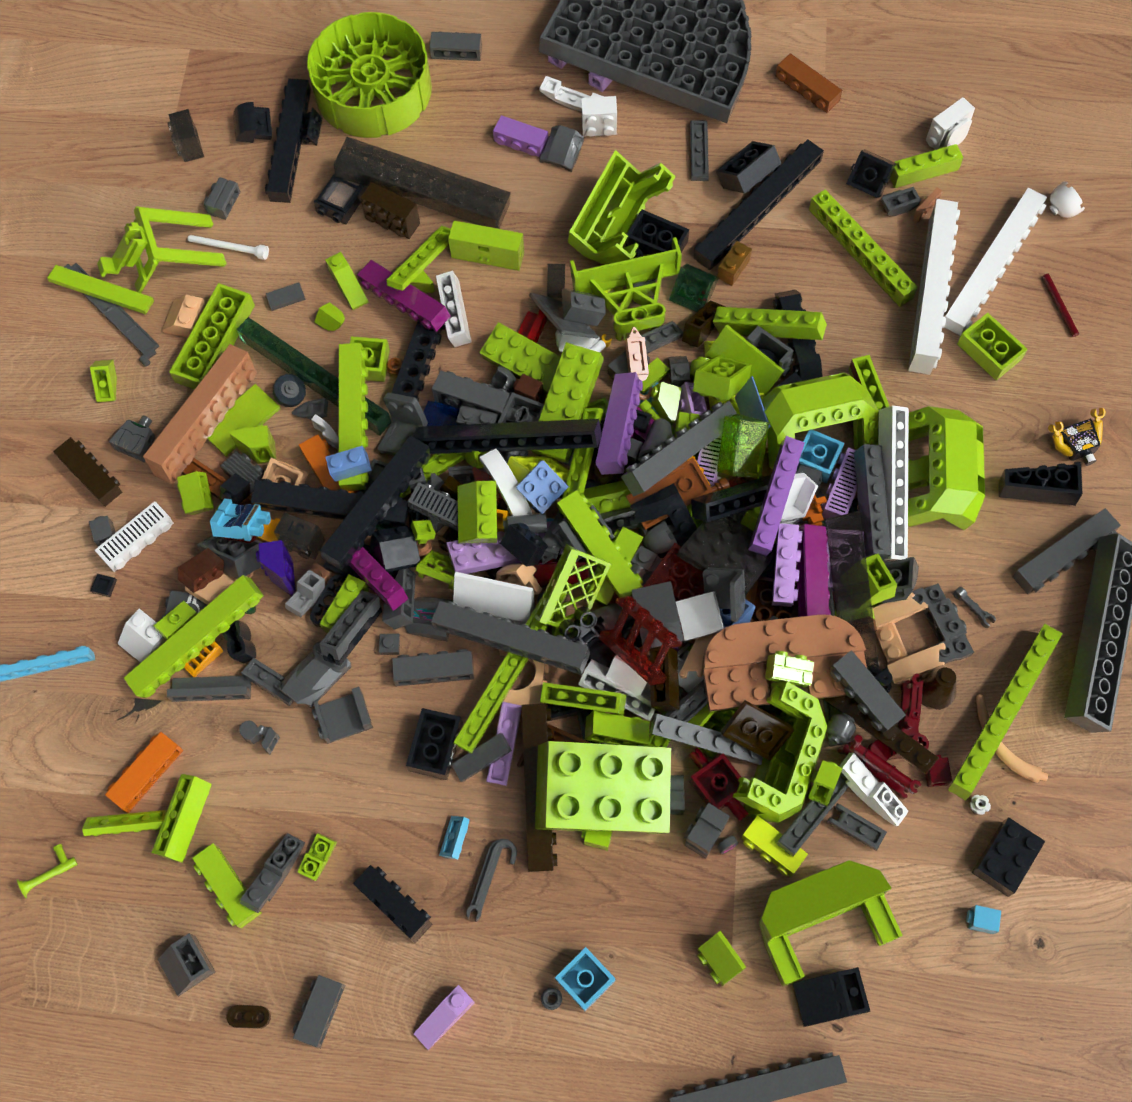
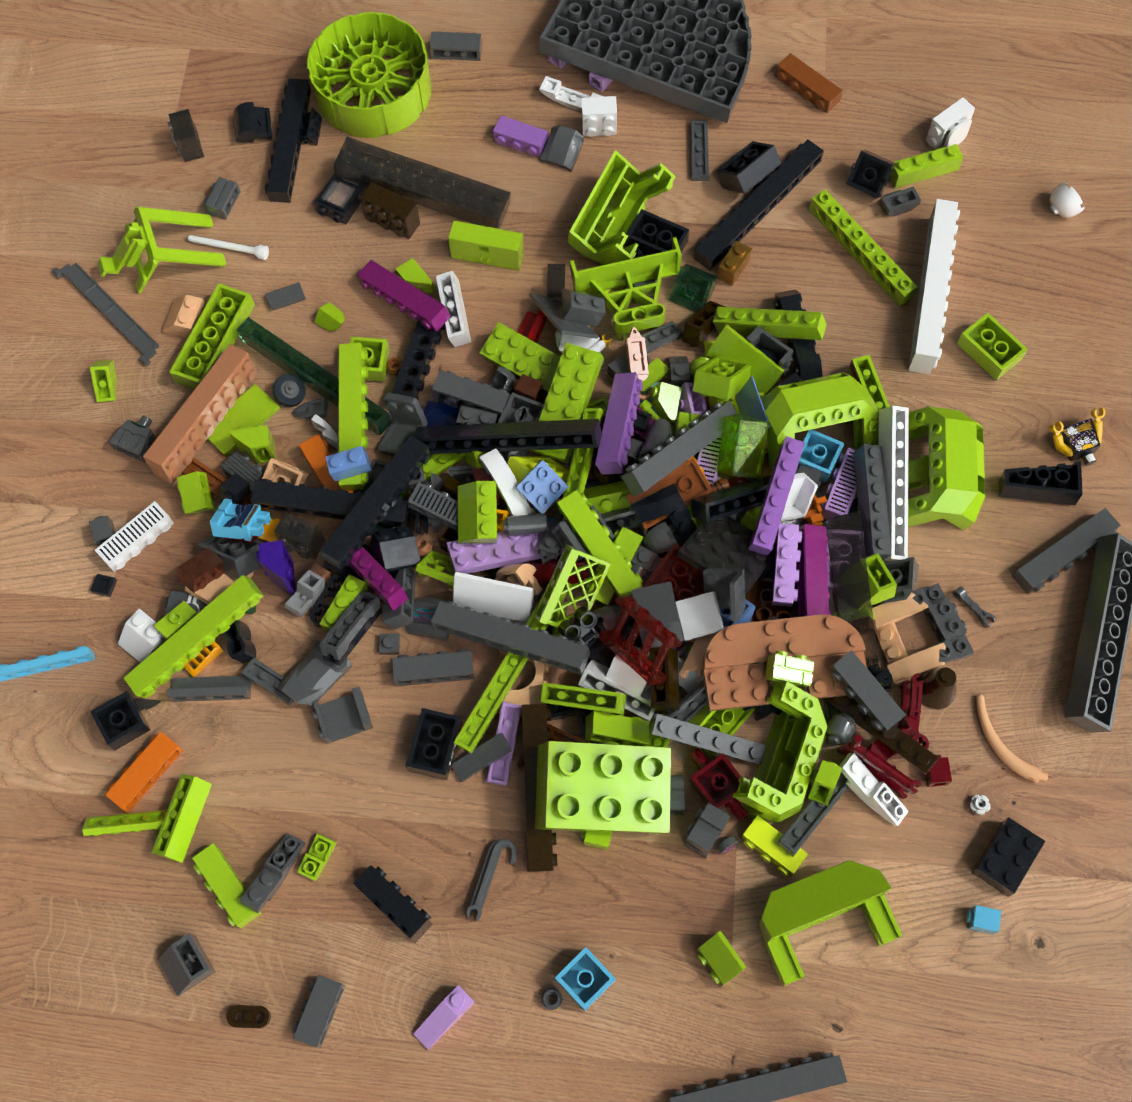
lime piece [17,844,78,899] -> none
lime tile [47,265,154,314] -> none
dark brown brick [53,437,123,507] -> none
dark grey leg [239,721,280,755] -> none
lime slope [325,252,369,310] -> none
lime plate [387,226,451,291] -> none
lime tile [411,520,436,544] -> none
medium azure plate [439,816,470,859] -> none
black brick [500,523,548,567] -> none
dark brown plate [721,700,795,761] -> none
black slope [792,967,871,1027] -> none
dark grey hinge [827,803,887,851] -> none
nougat plate [913,187,942,223] -> none
white brick [944,188,1047,336] -> none
lime brick [948,624,1063,801] -> none
dark red bar [1042,273,1079,337] -> none
none -> black brick [91,691,151,751]

